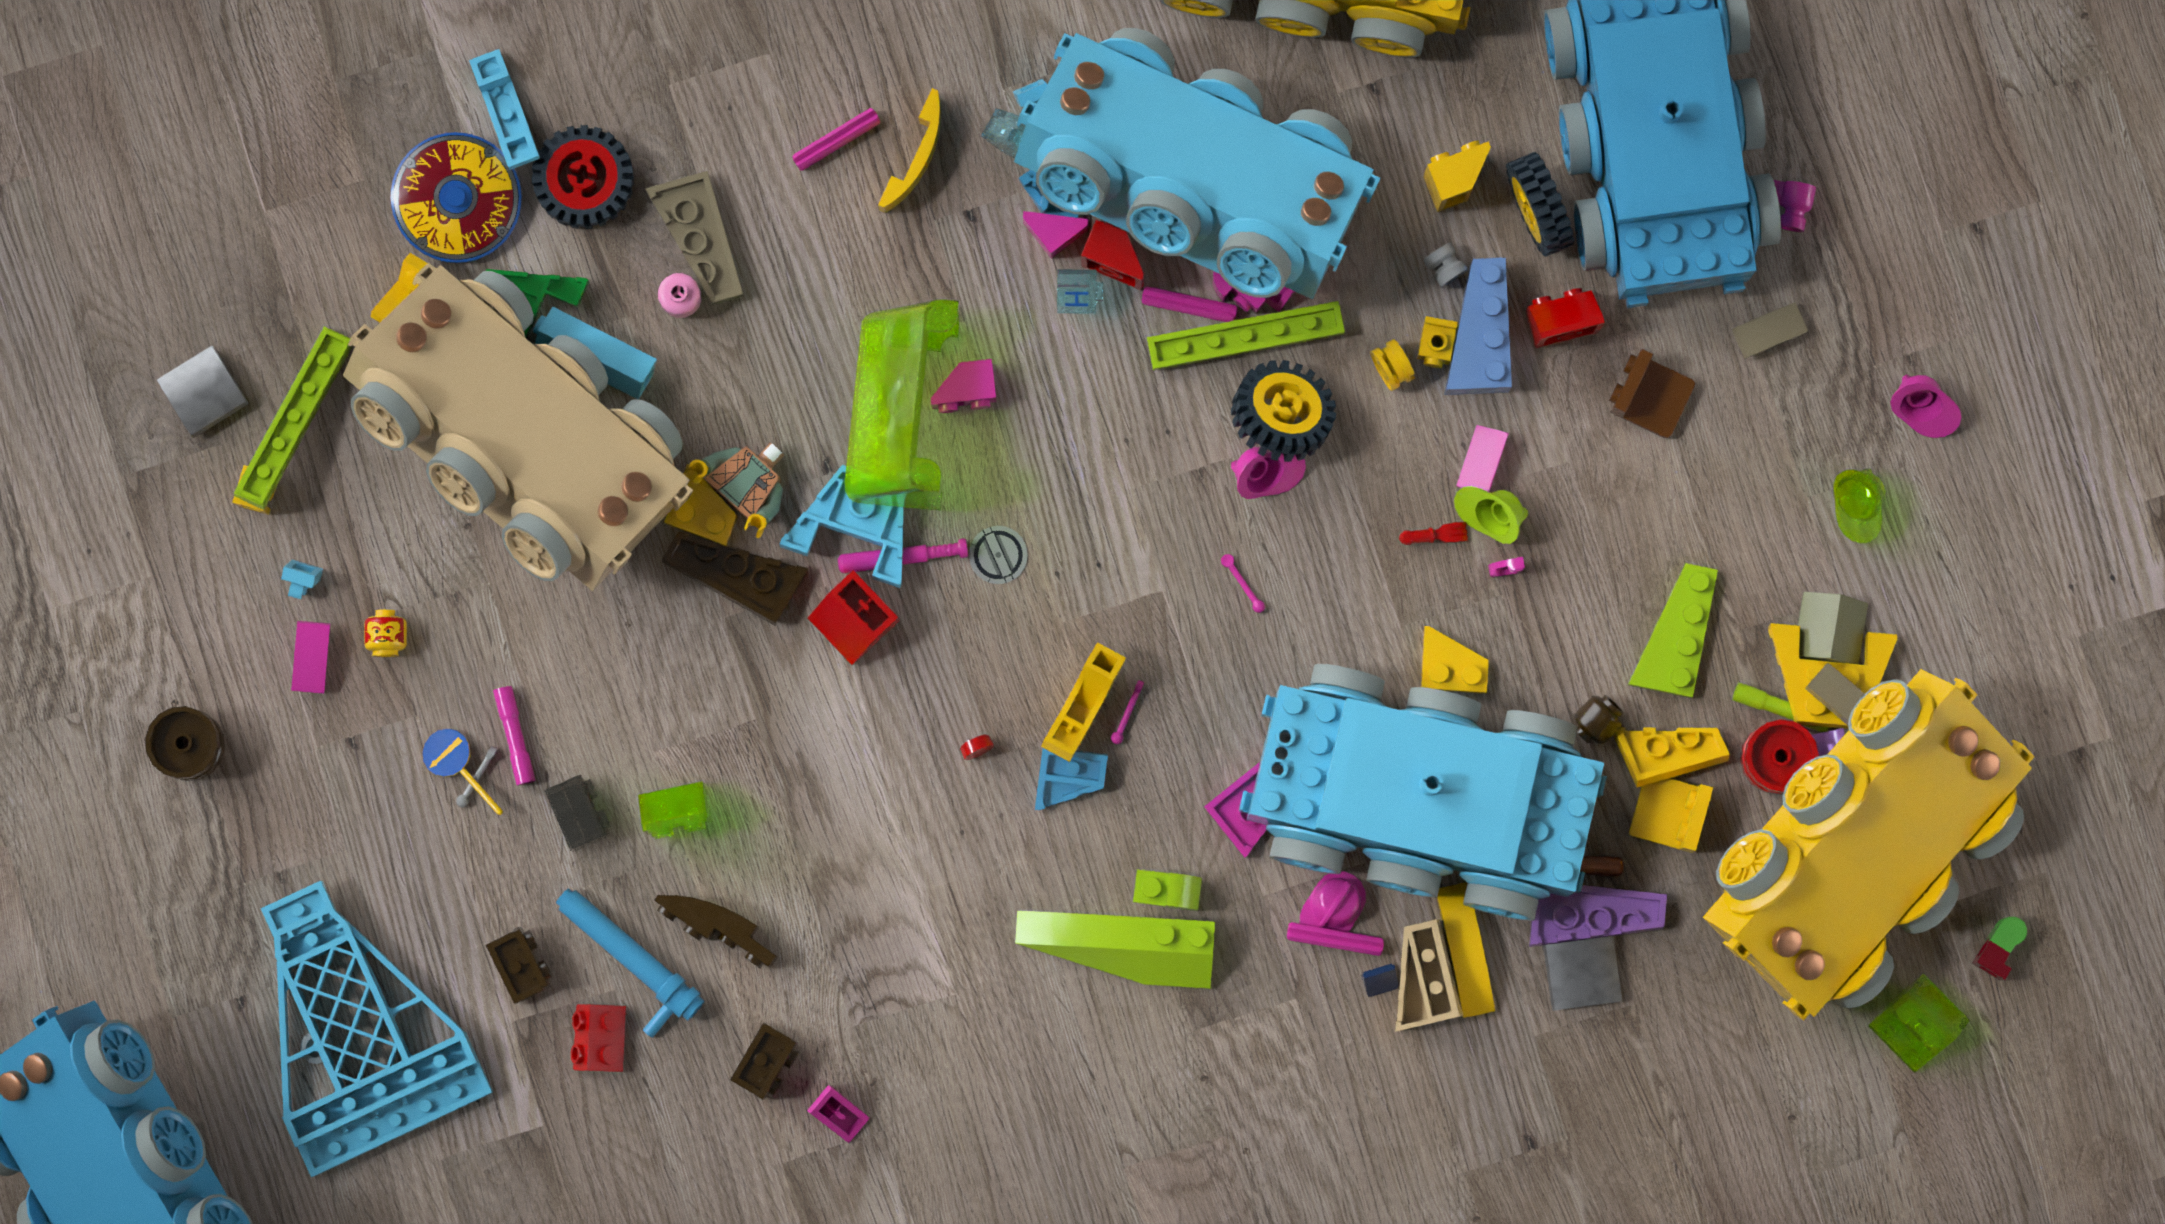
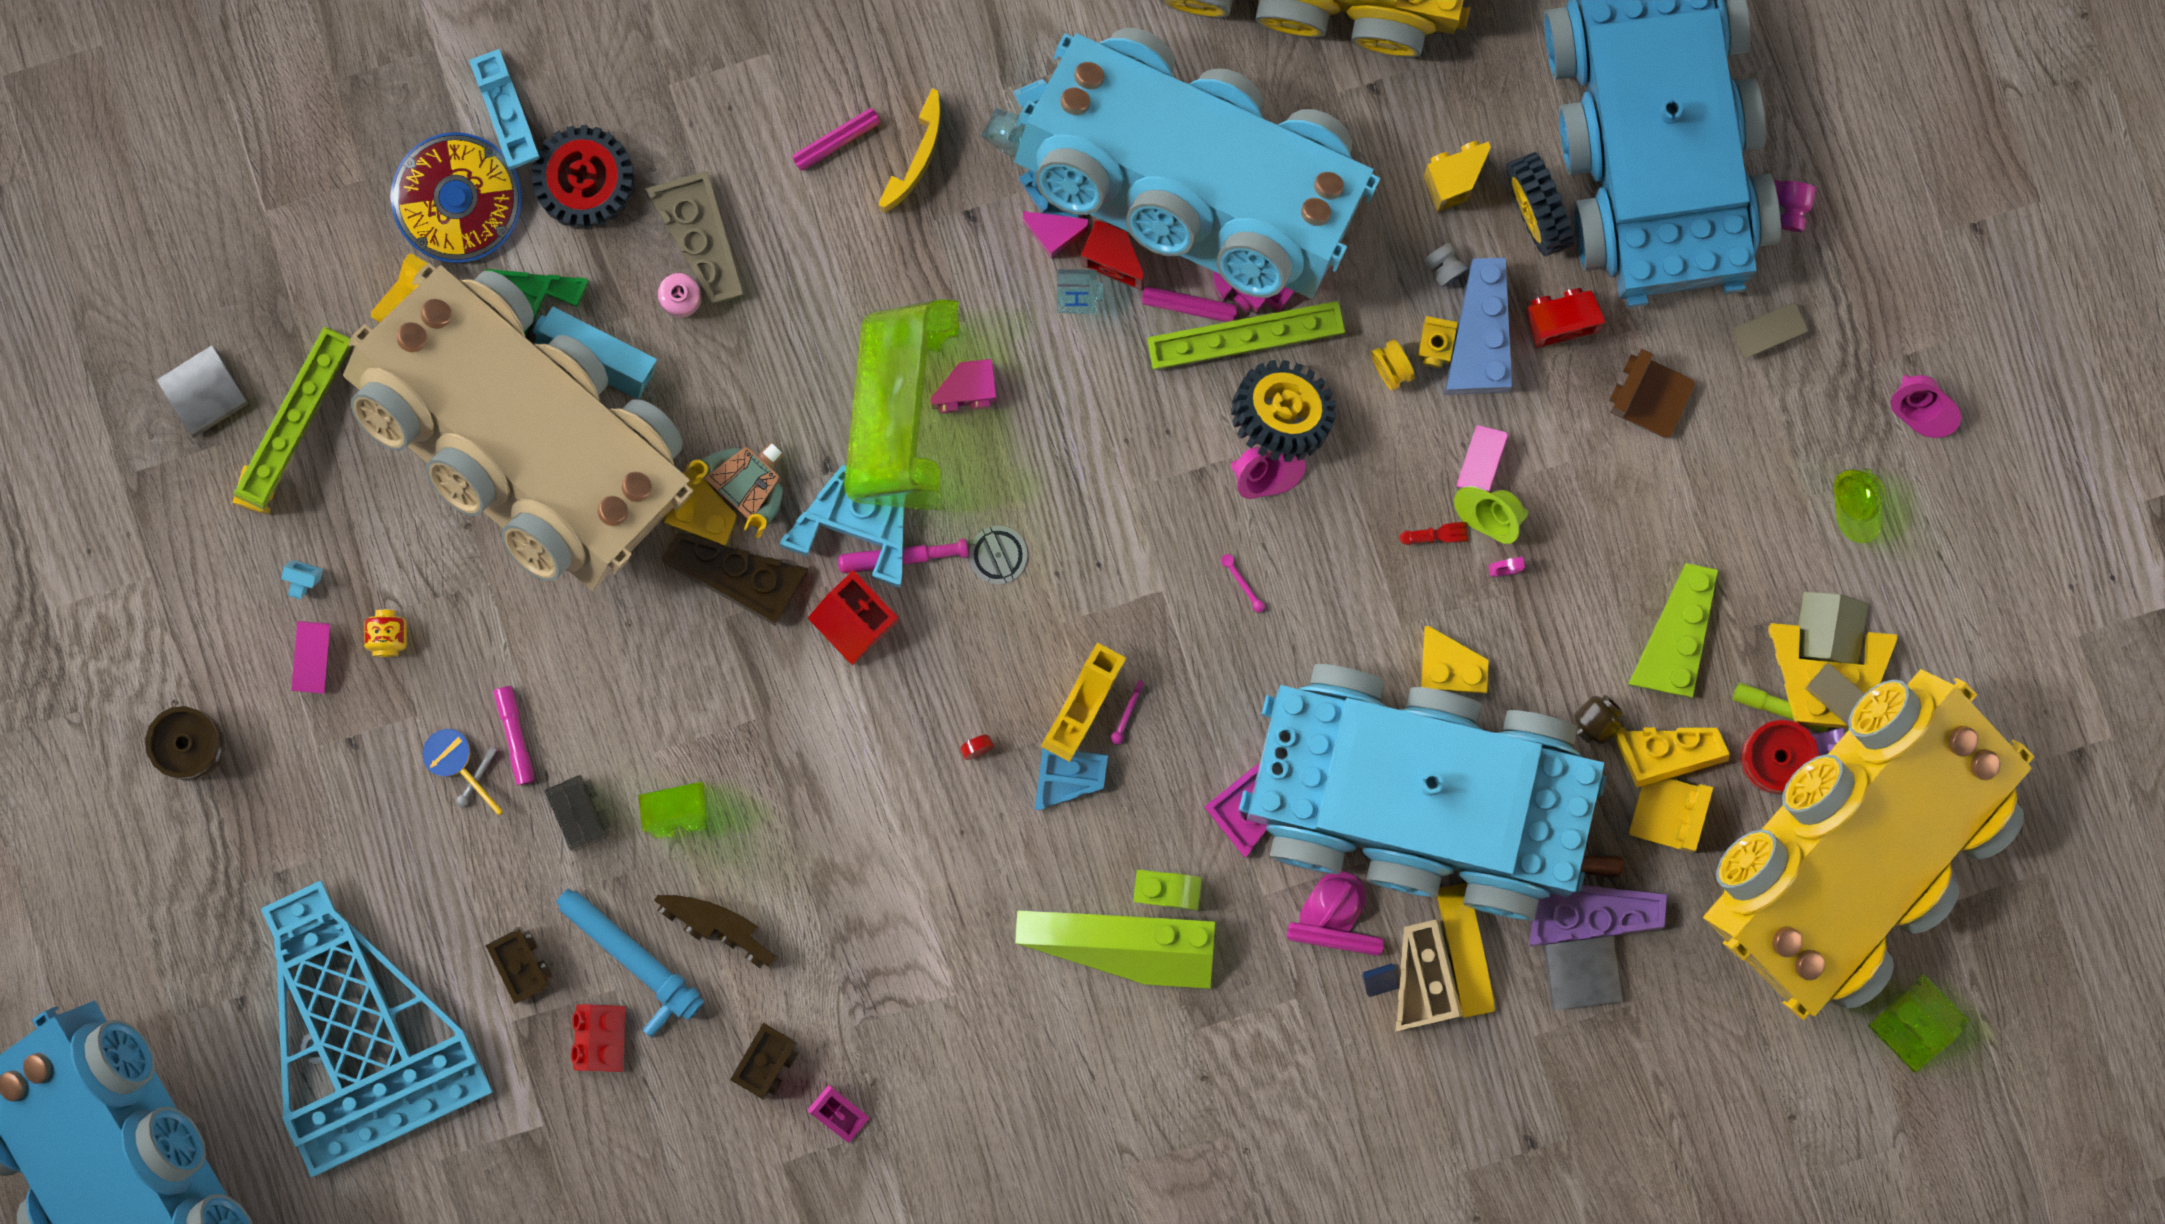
leg [1972,917,2027,981] -> none

